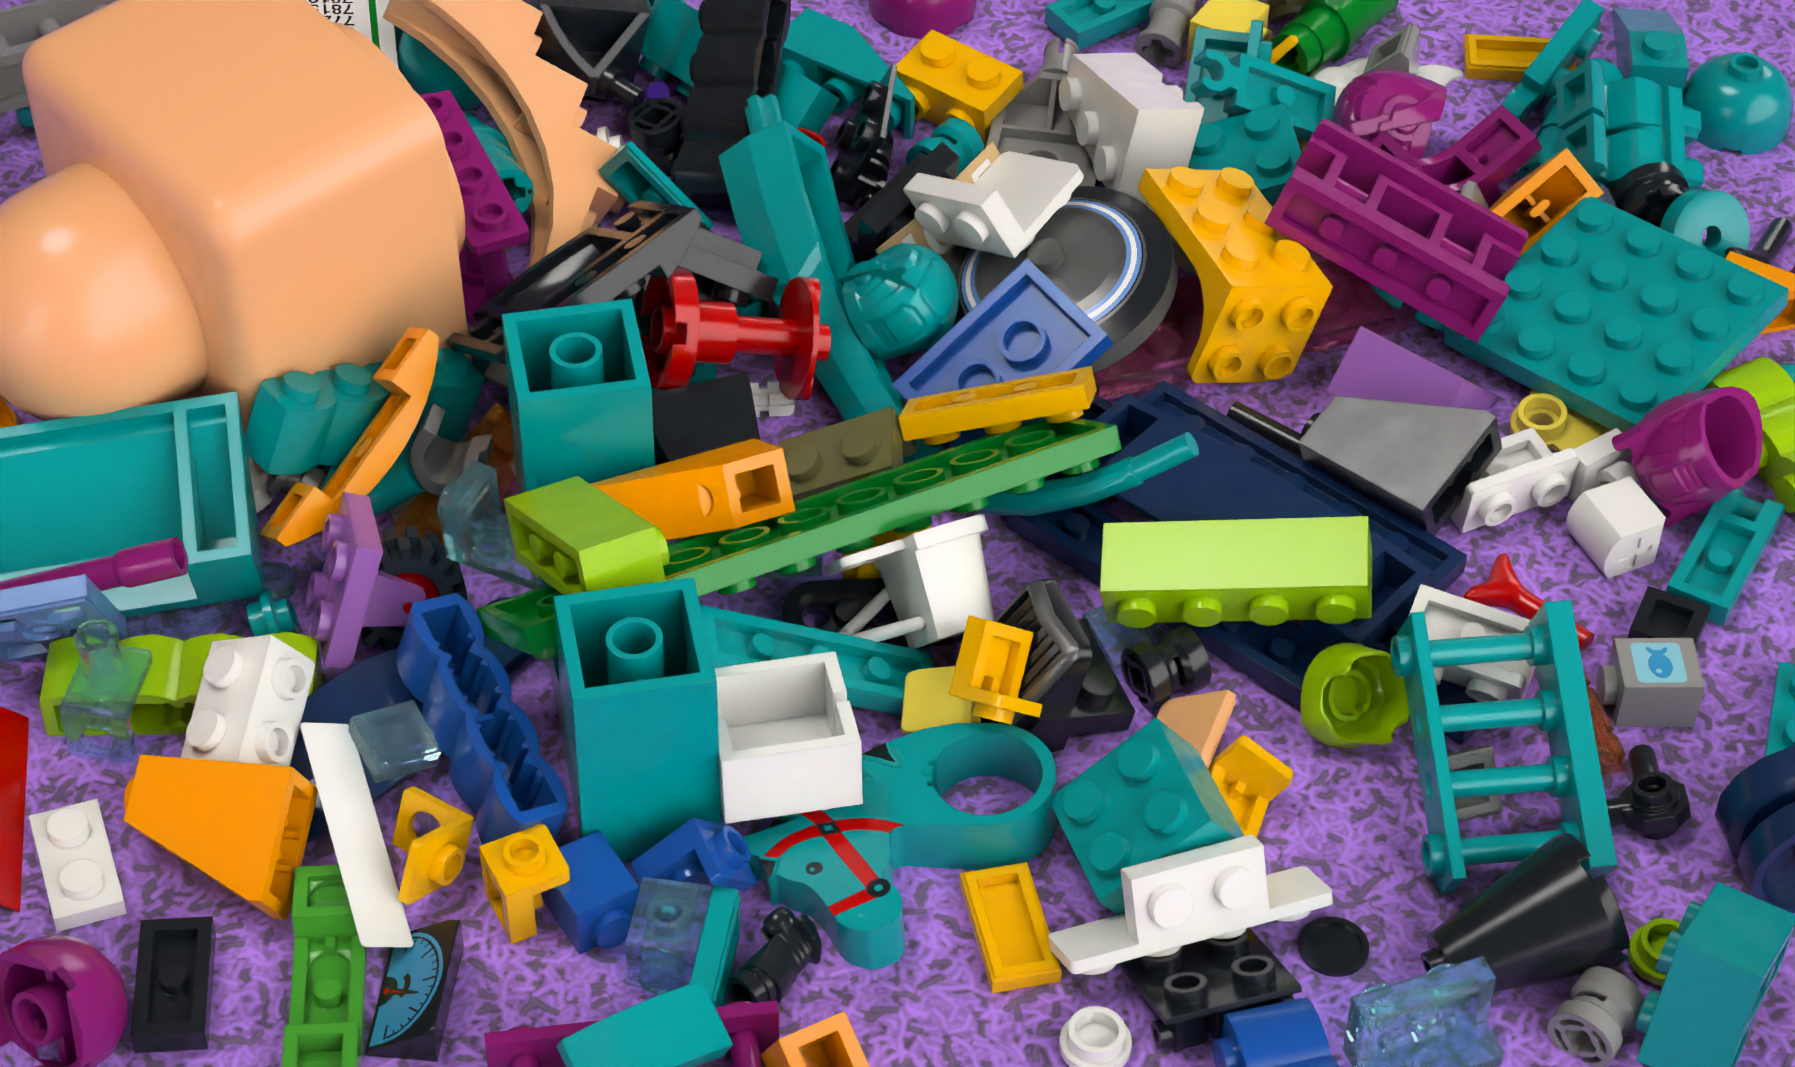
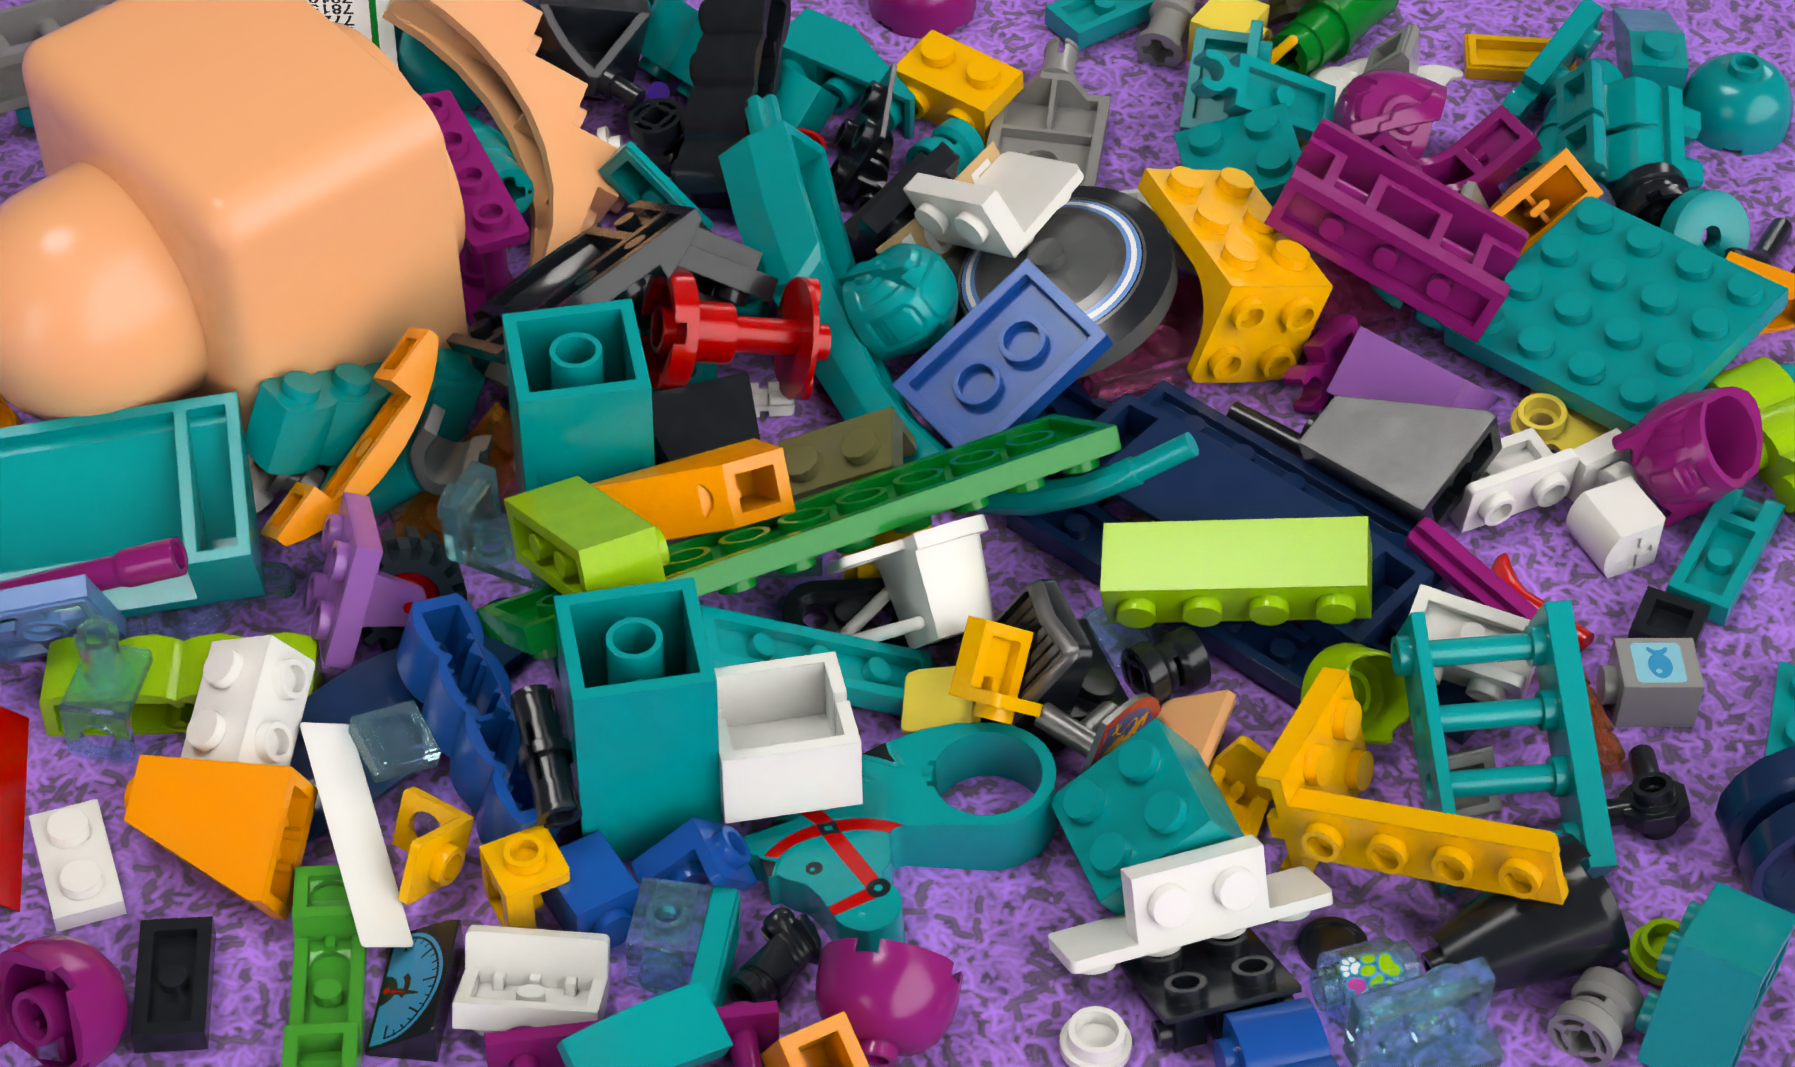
teal plate [246,590,301,636] -> none
yellow plate [898,366,1097,445] -> none
yellow tile [959,862,1062,993] -> none
white wedge [1059,53,1204,203] -> none
none -> white bracket [452,925,610,1036]
none -> black pin [510,684,582,829]
none -> magenta cylinder [815,938,963,1067]
none -> flat silver shield [1034,693,1161,825]
none -> yellow bracket [1255,667,1569,905]
none -> magenta plate [1283,314,1360,412]
none -> clear light blue brick [1309,936,1422,1022]
none -> magenta axle [1404,517,1538,620]

